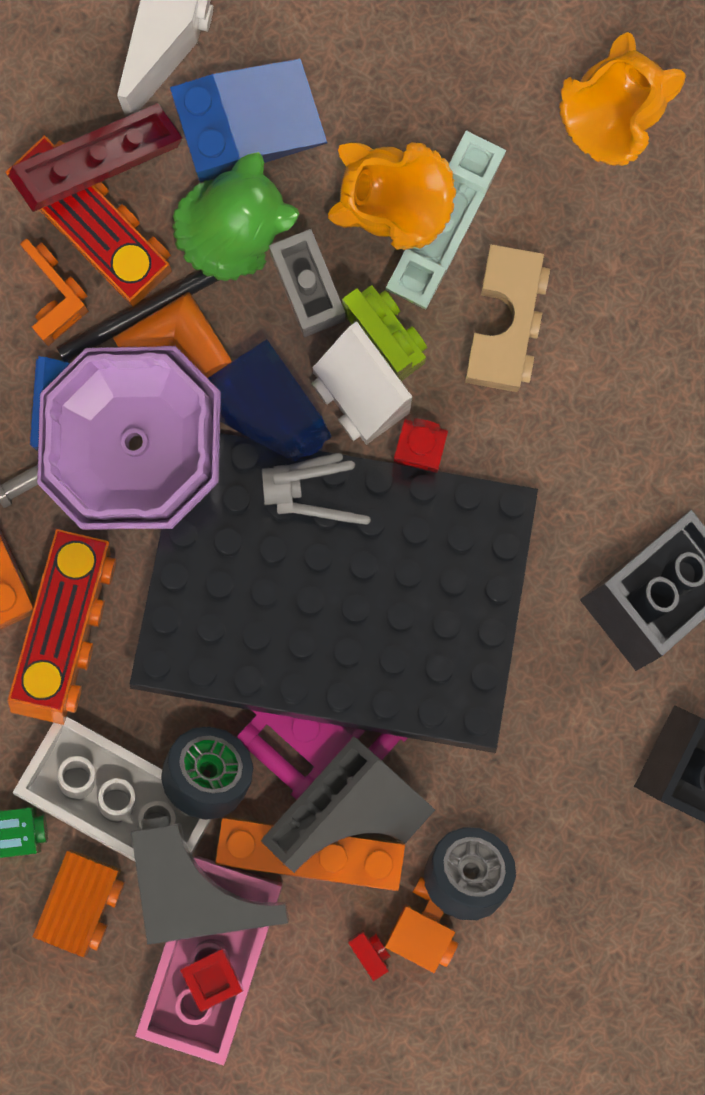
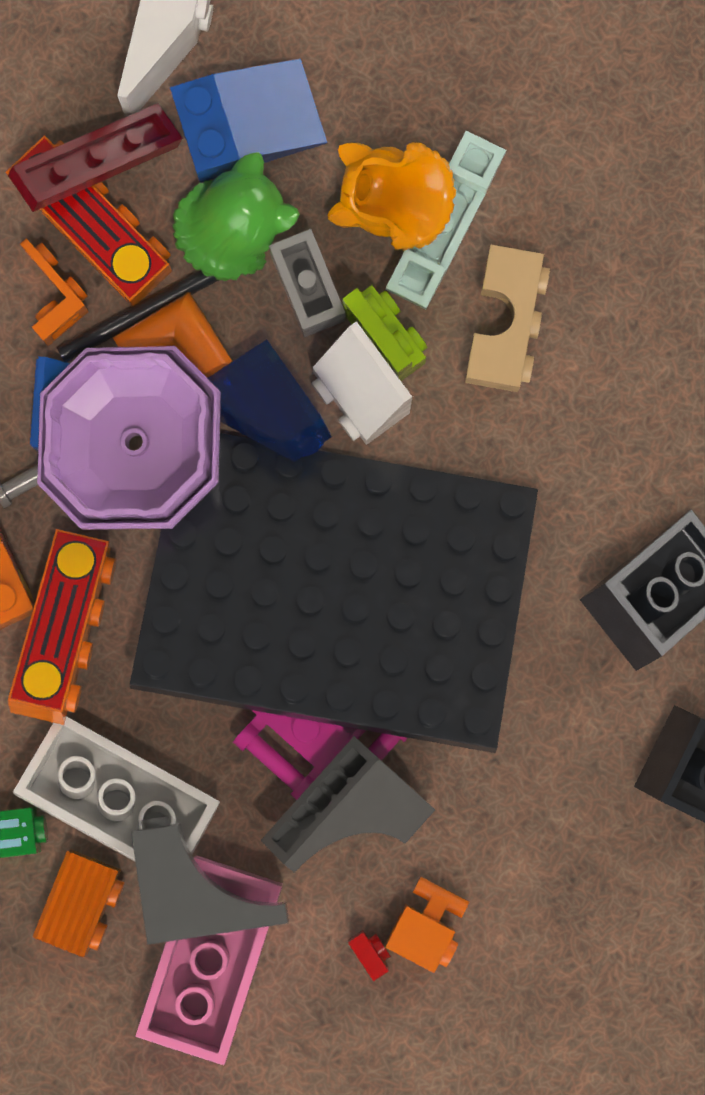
wheel [161,726,254,820] -> none
red plate [180,948,244,1012] -> none
orange brick [215,817,405,891] -> none
light grey plant [262,453,371,525] -> none
red brick [393,418,448,473] -> none
wheel [424,827,516,920] -> none
light orange hair [559,32,686,166] -> none

